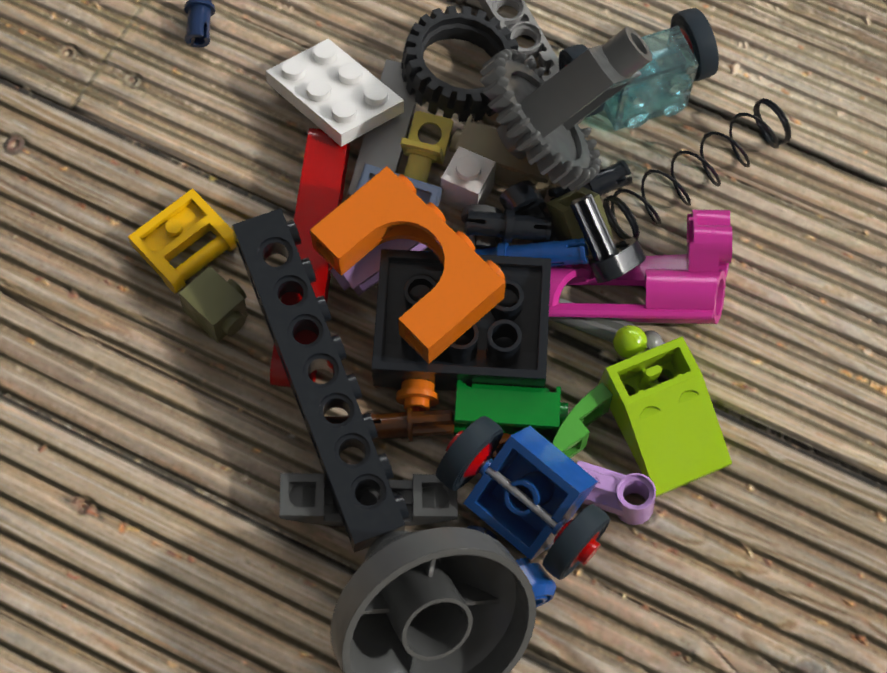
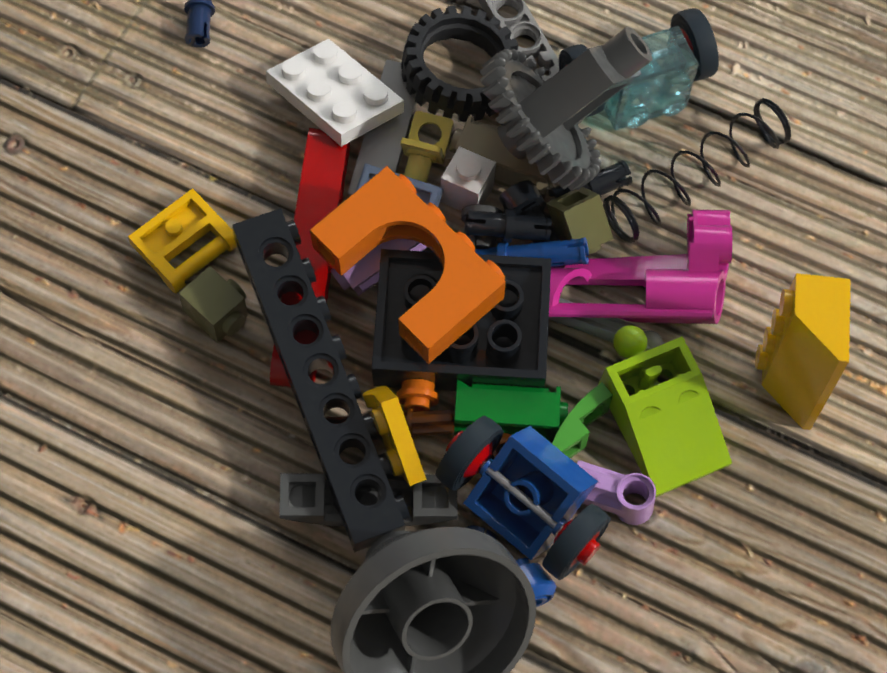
black piece [570,194,646,283] -> none
none -> yellow plate [362,386,427,486]
none -> yellow slope [755,273,851,430]

